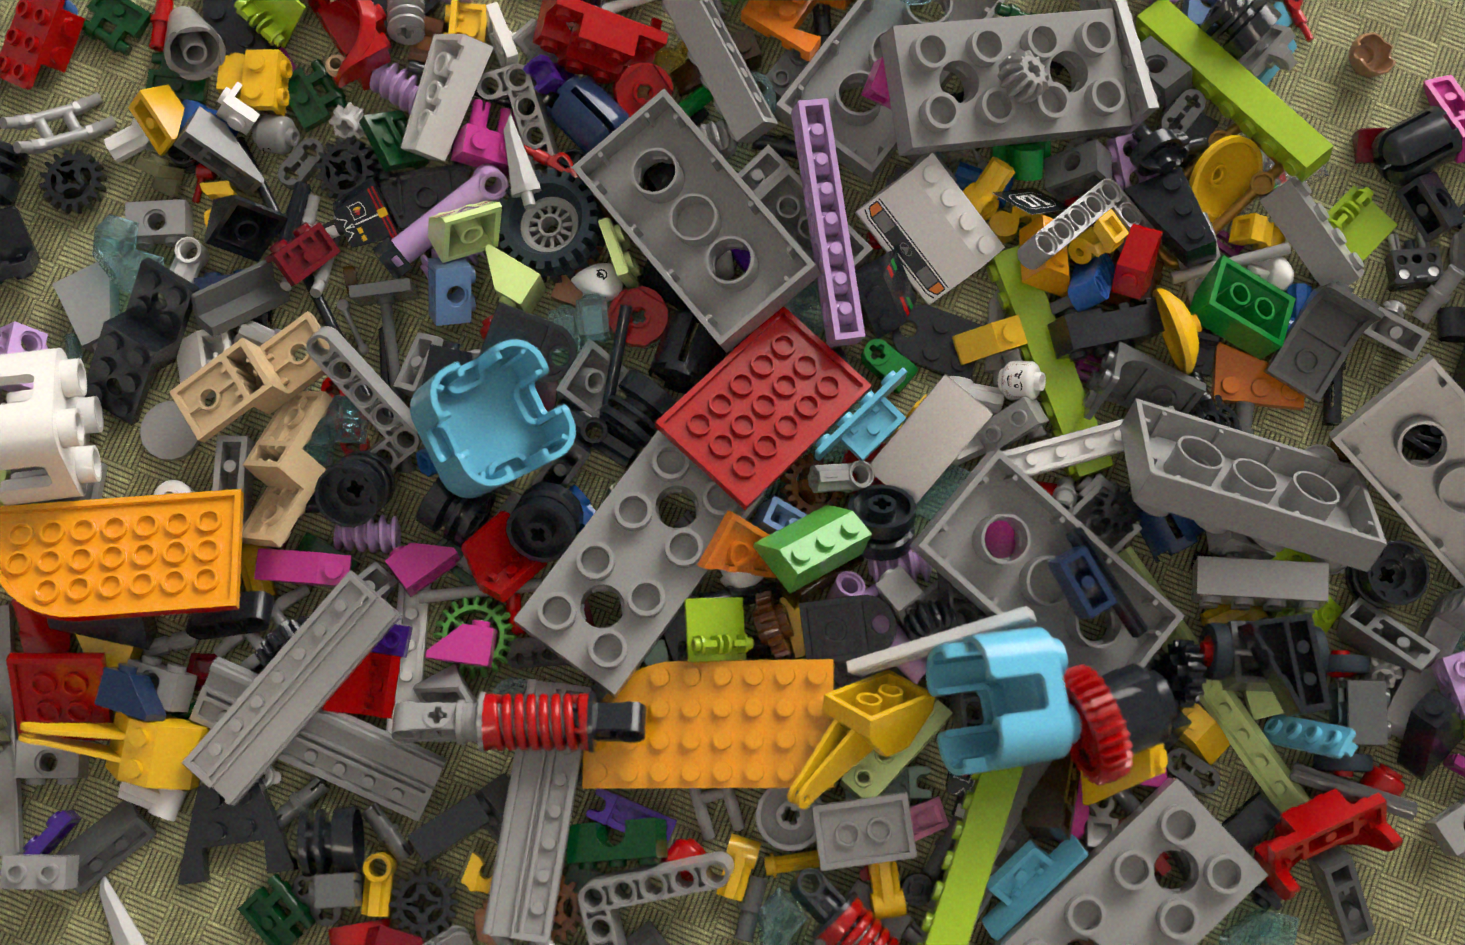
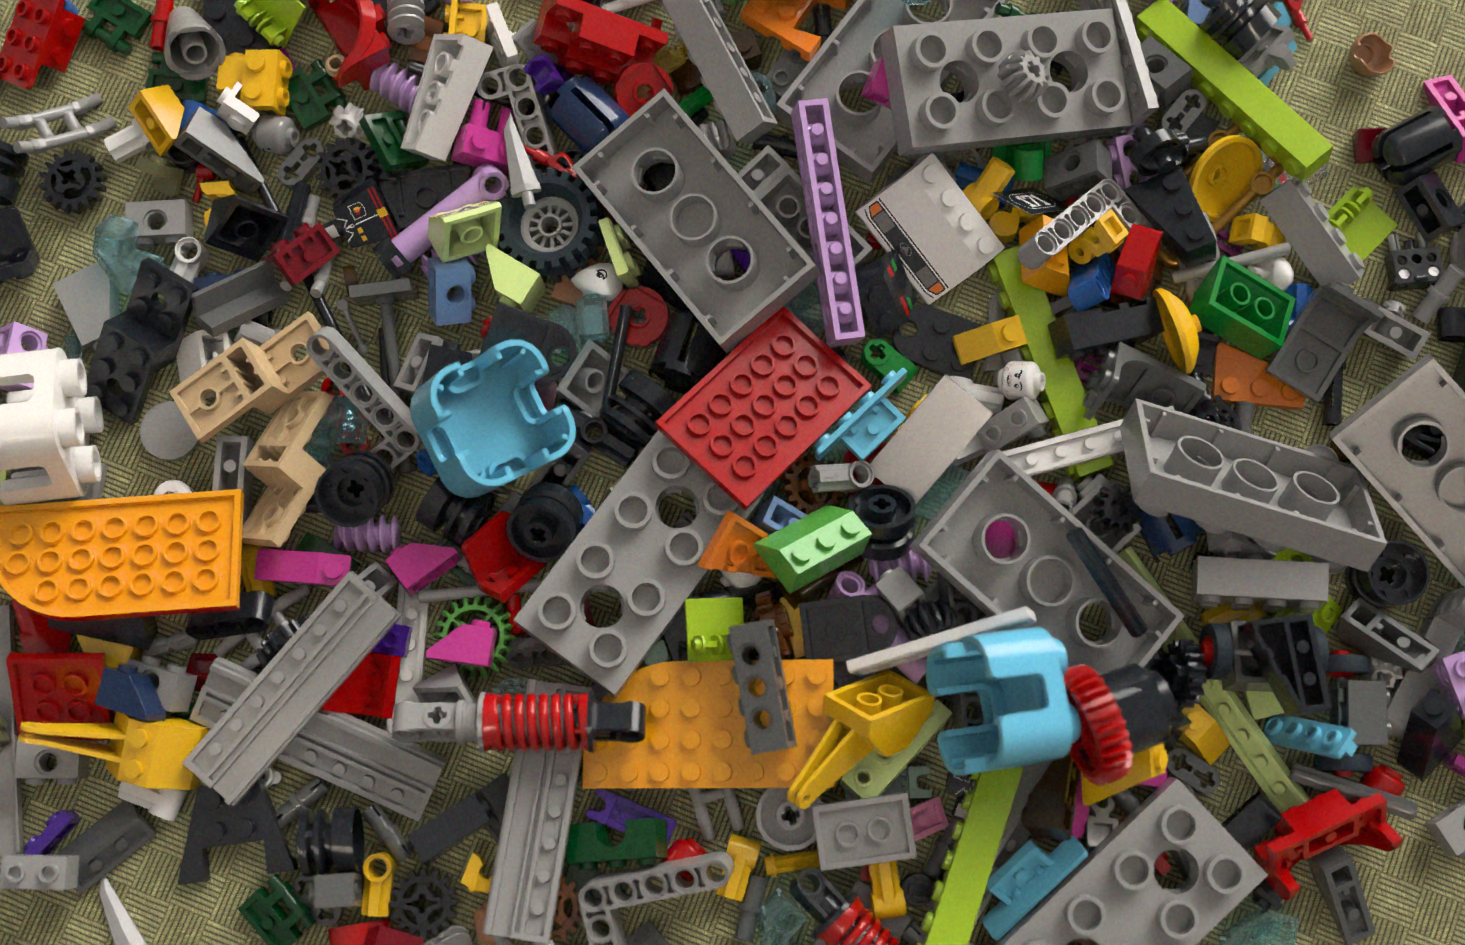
dark blue brick [1046,546,1117,619] -> none
none -> dark grey brick [727,619,797,755]

